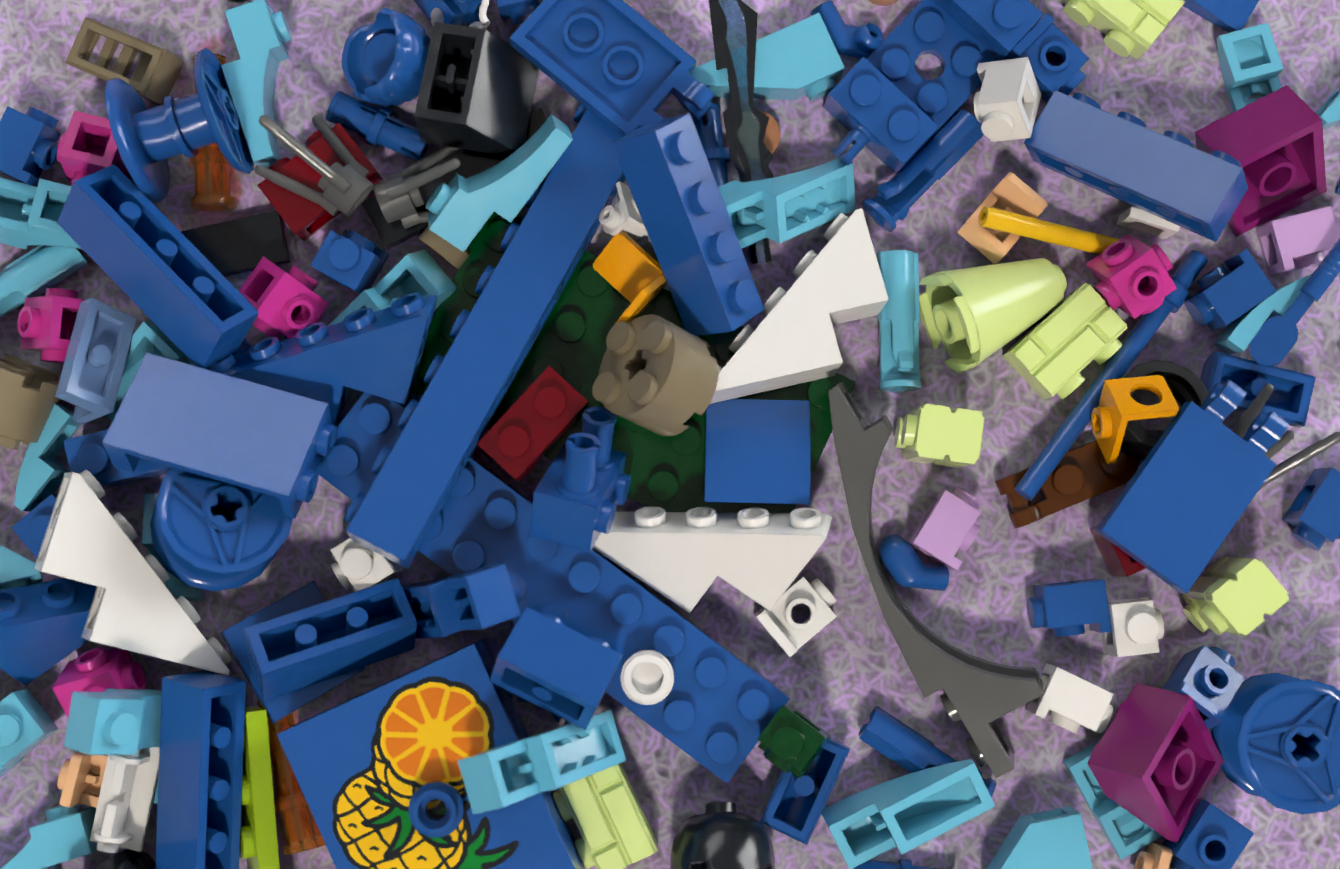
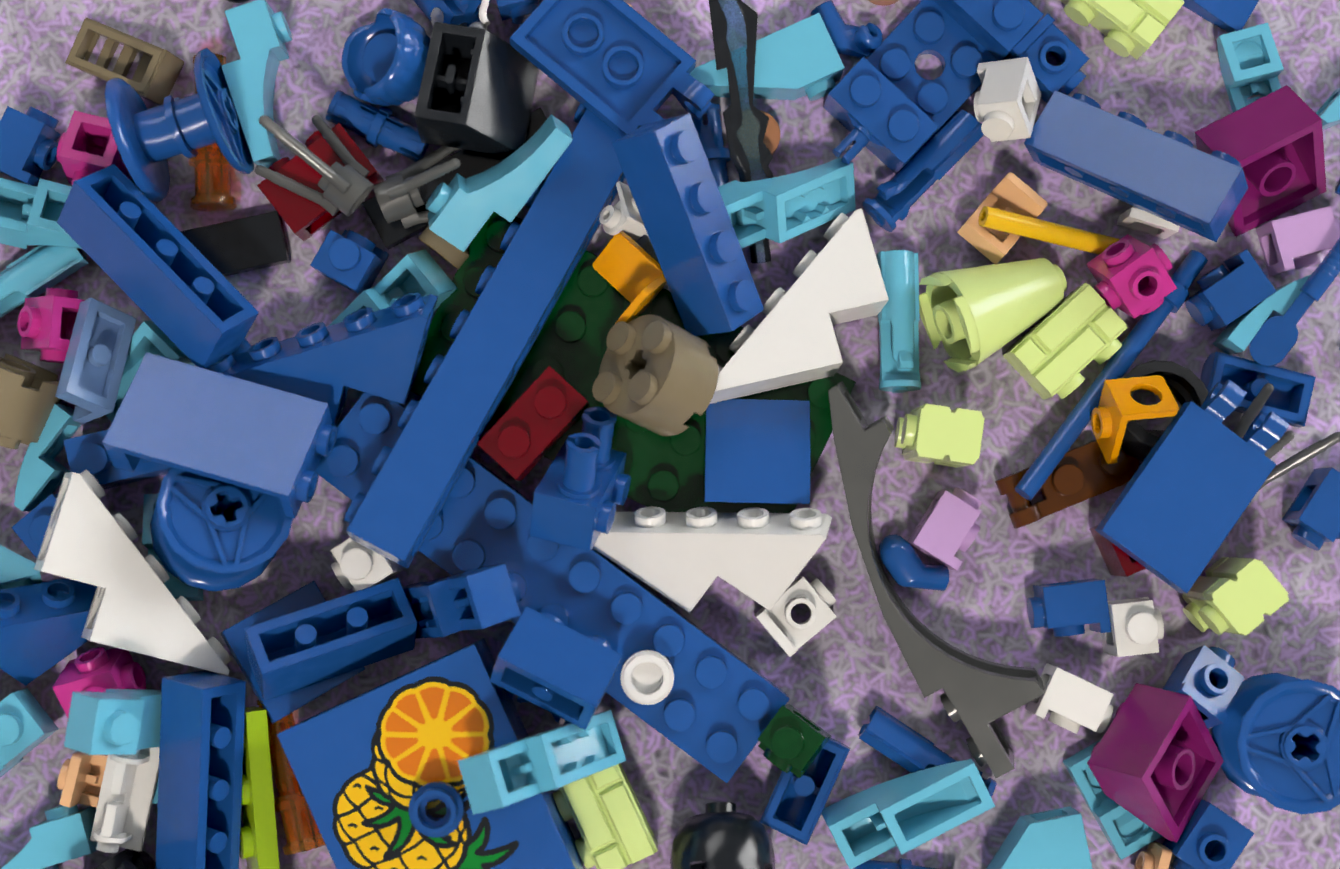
dark pink brick [238,256,330,339] -> none

